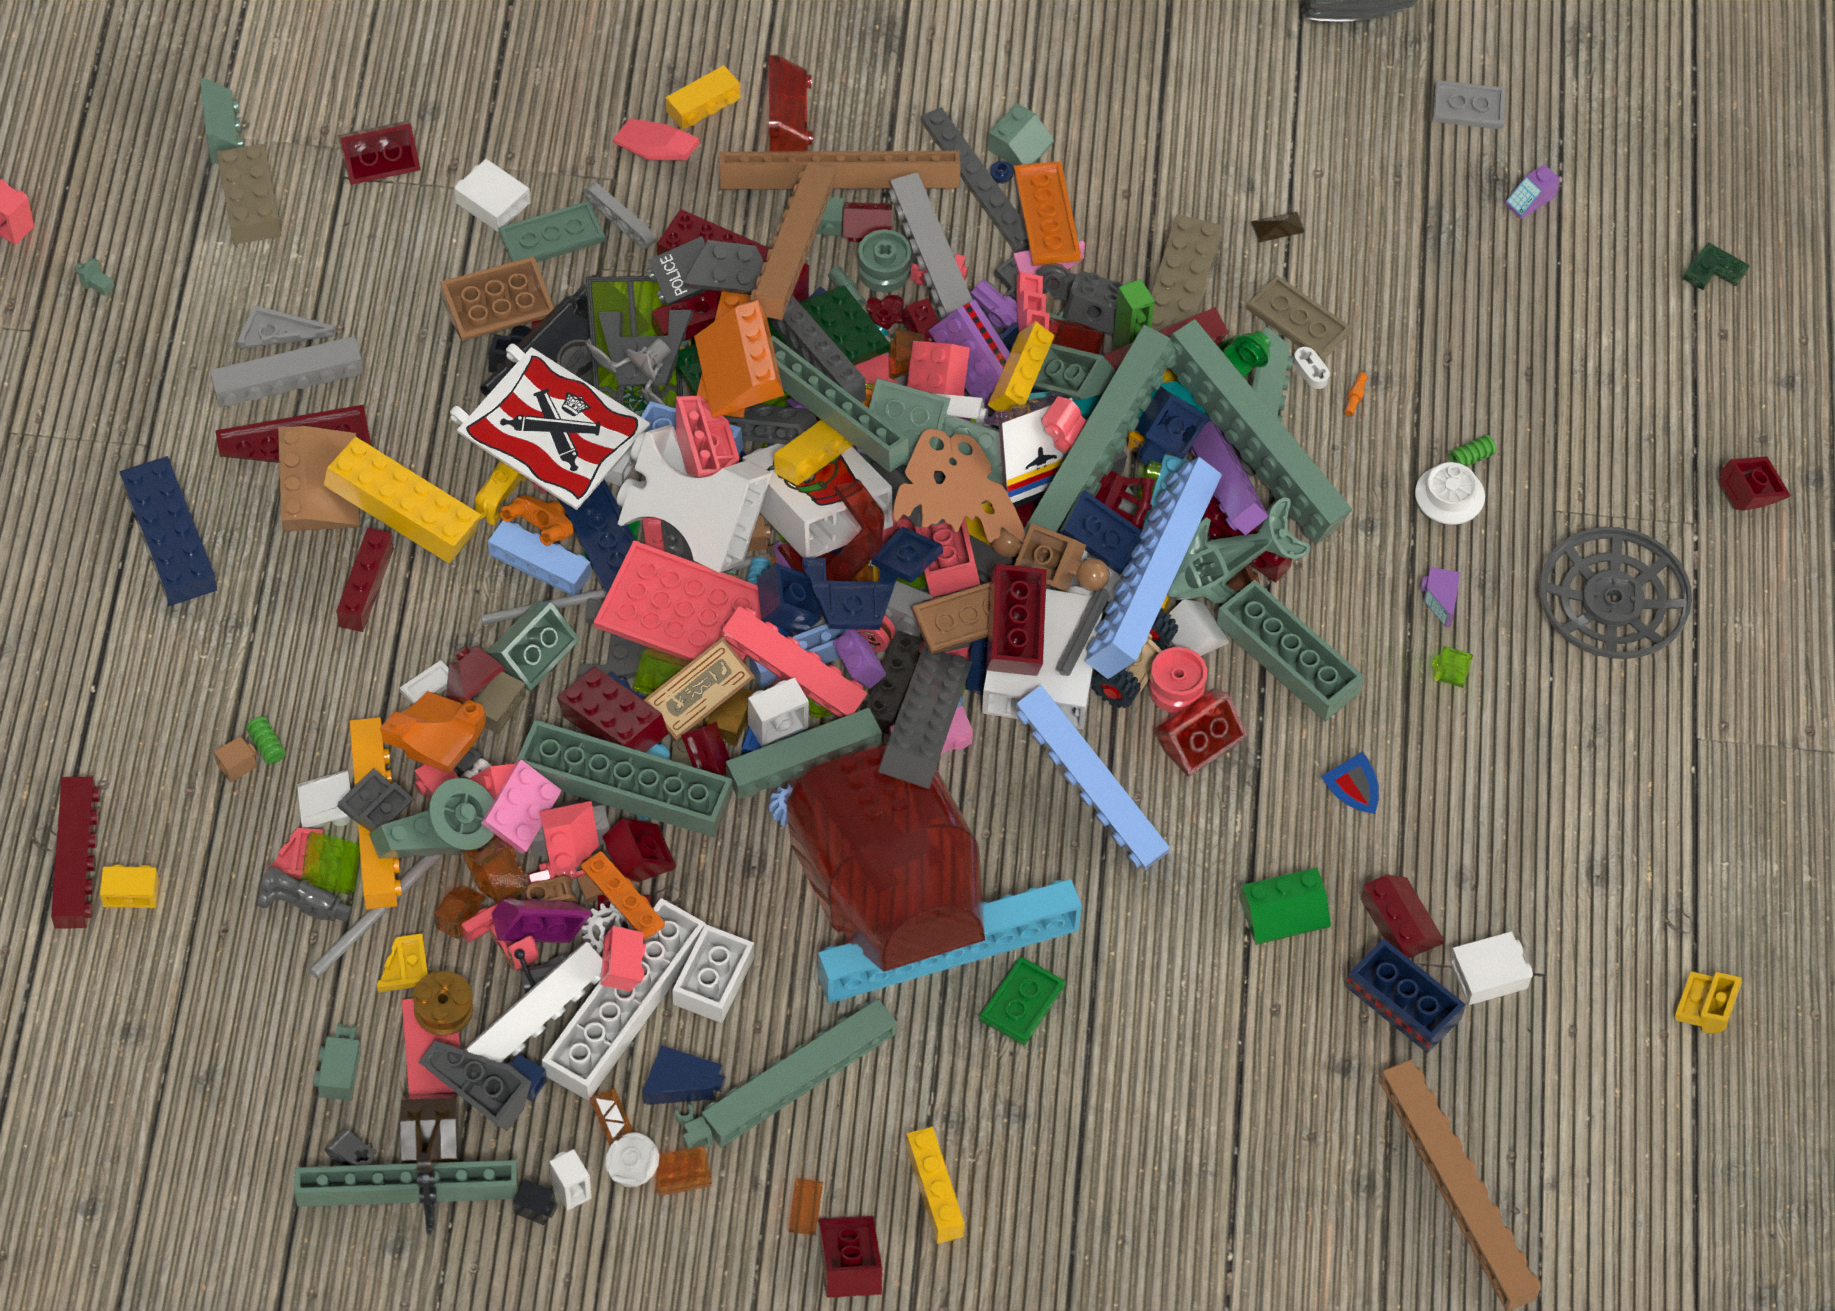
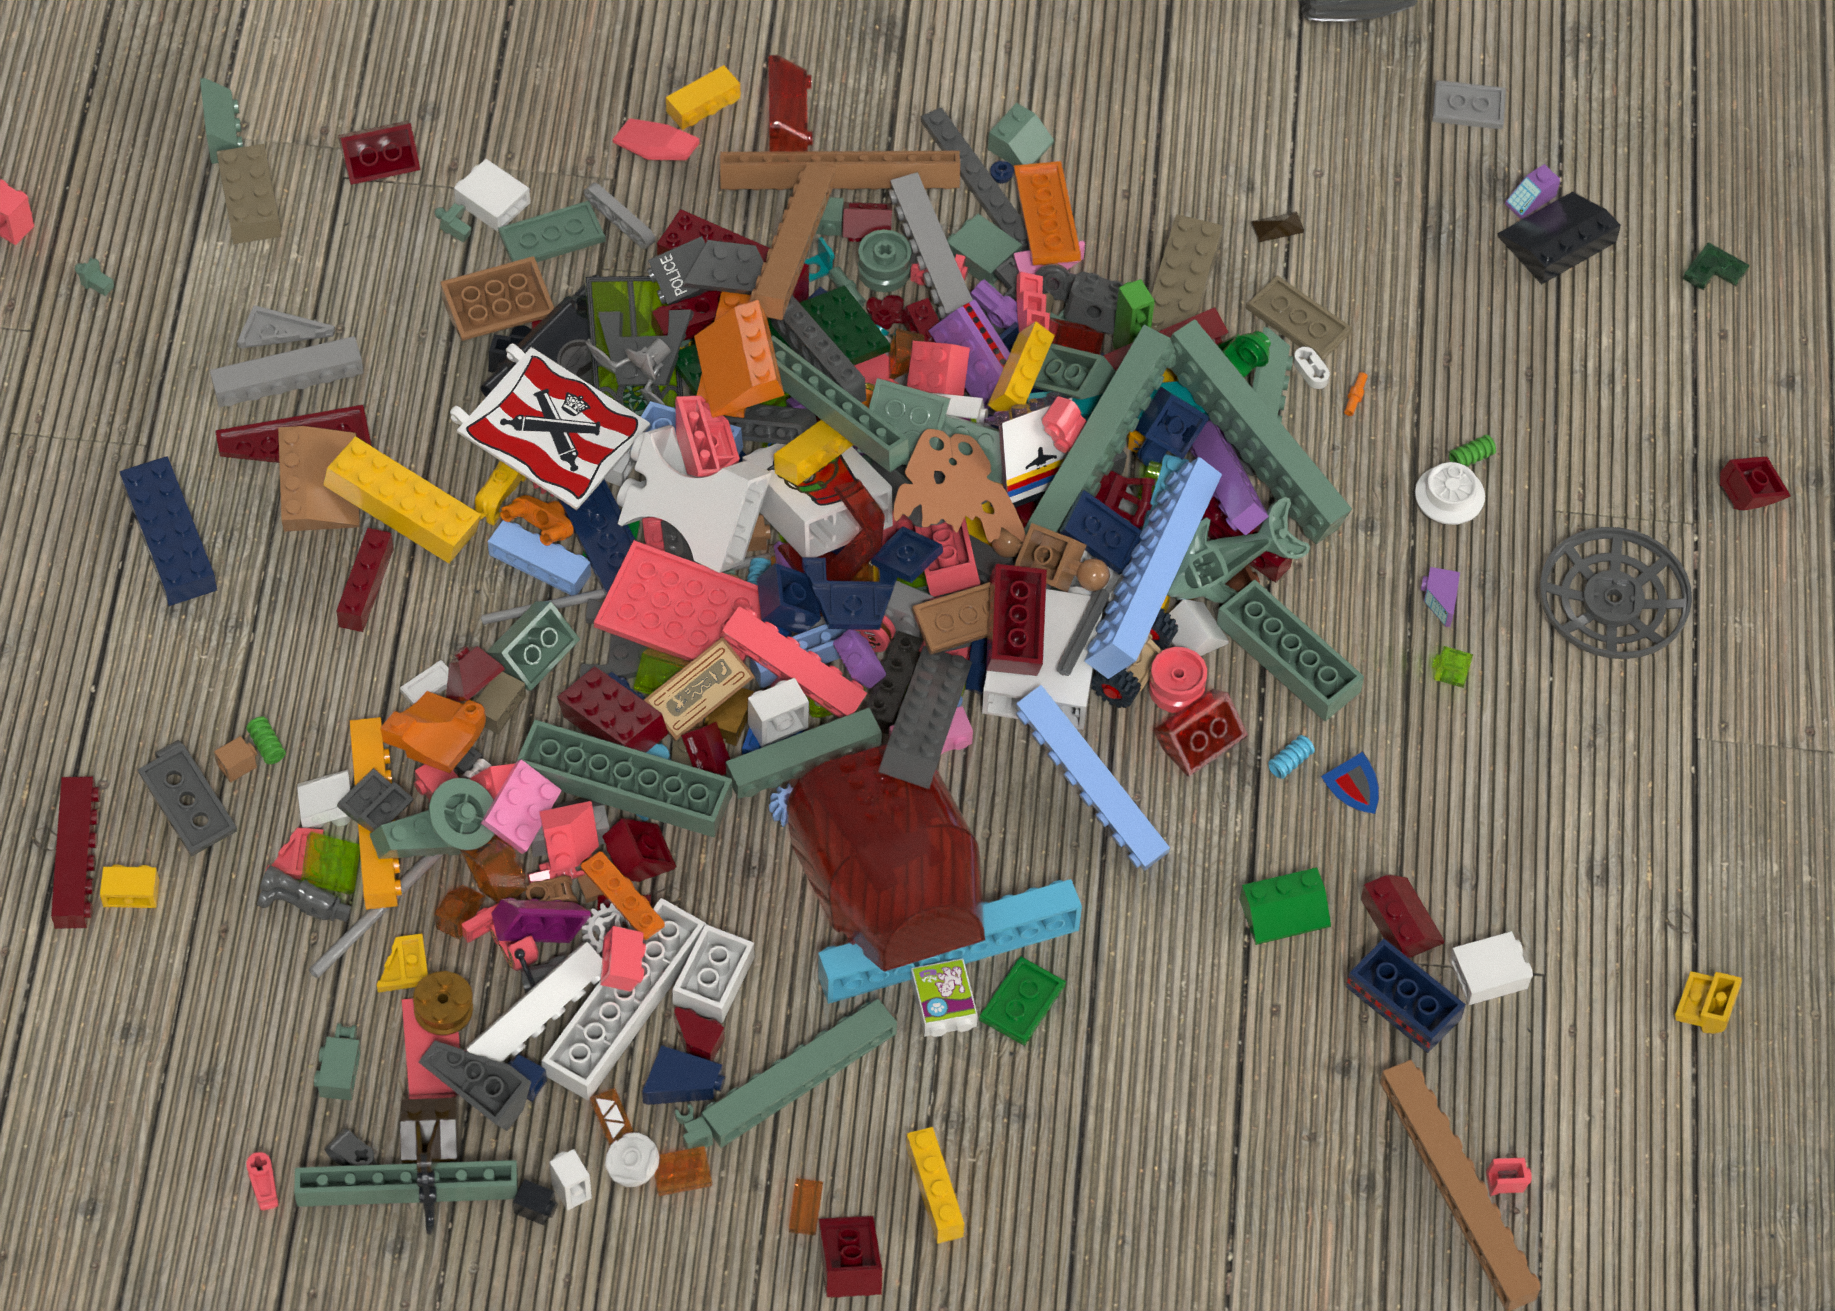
none -> dark grey hinge [138,740,237,857]
none -> coral piece [246,1152,278,1210]
none -> sand green piece [434,203,472,243]
none -> dark red slope [674,1006,725,1062]
none -> teal bracket [805,237,835,282]
none -> brick [911,959,978,1037]
none -> sand green brick [947,214,1022,284]
none -> medium azure piece [1268,735,1315,779]
none -> coral window [1486,1158,1531,1197]
none -> black slope [1497,191,1621,285]

